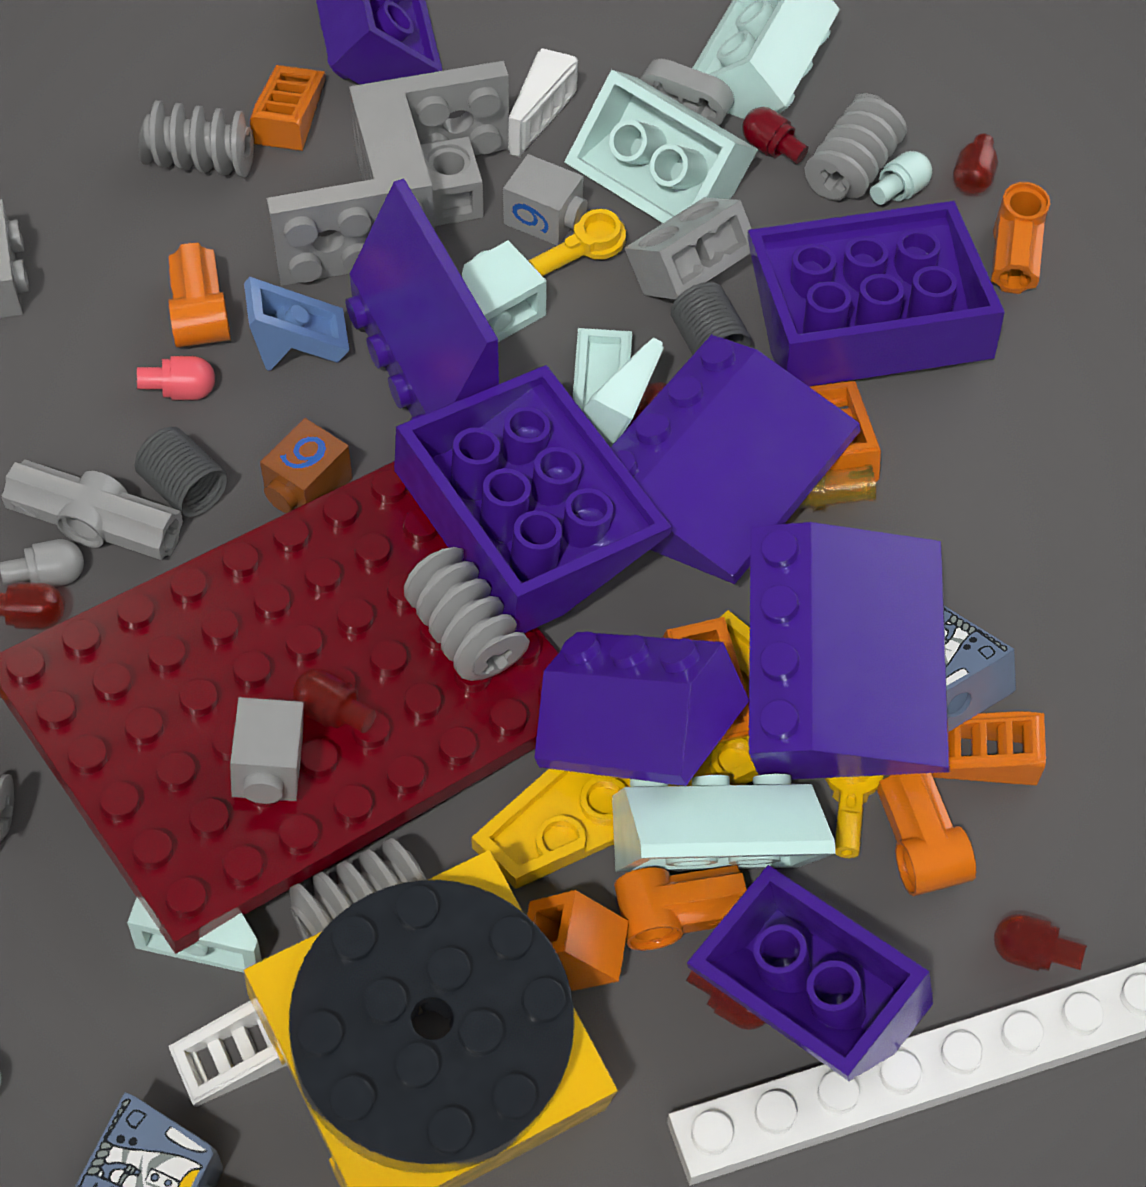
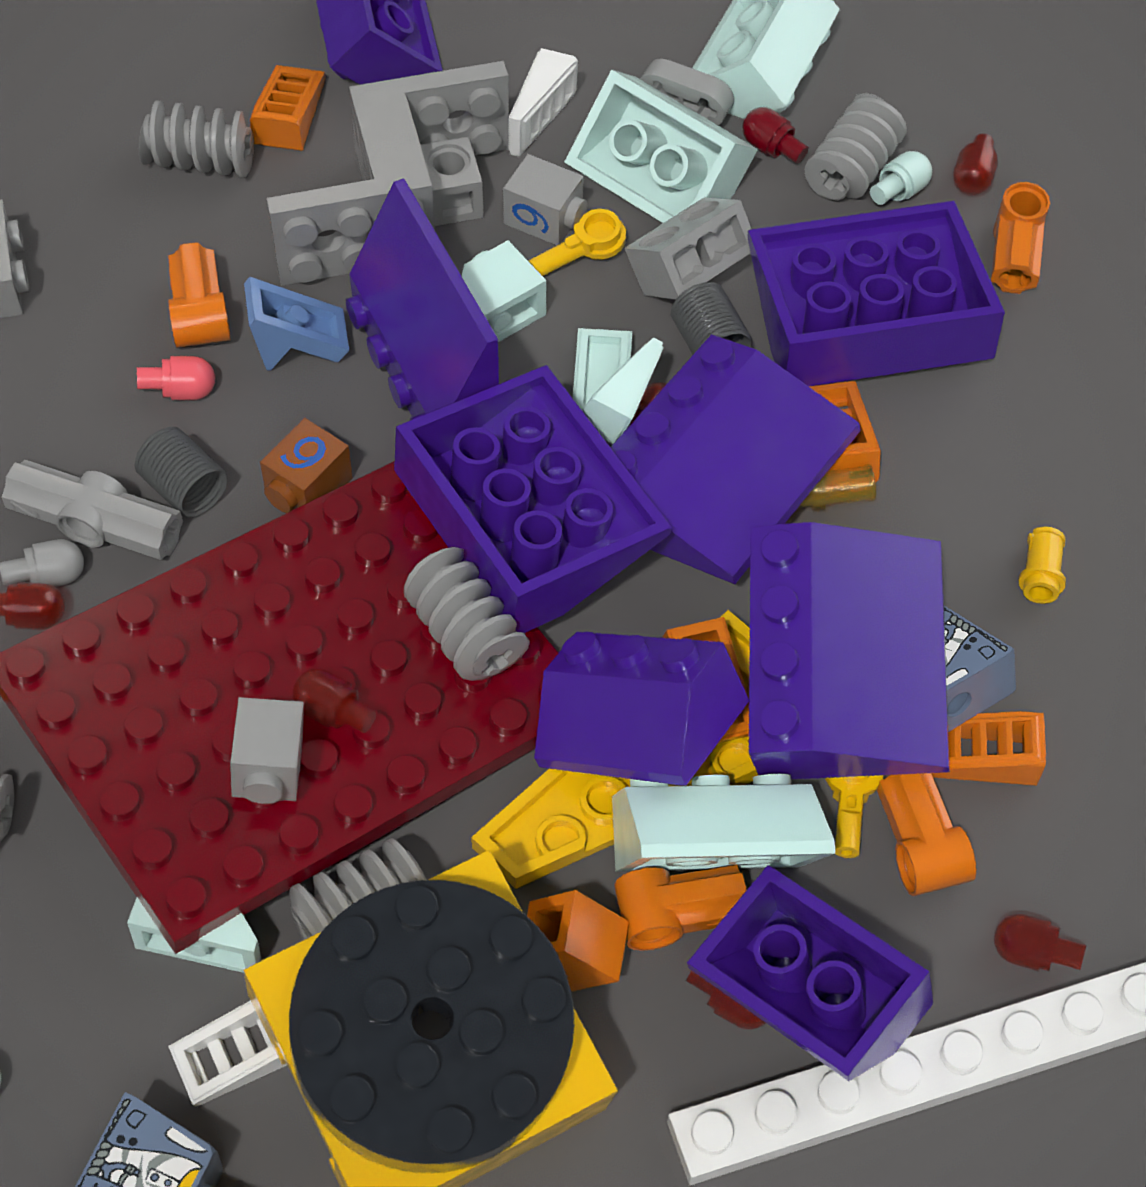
none -> yellow pin [1019,527,1066,604]

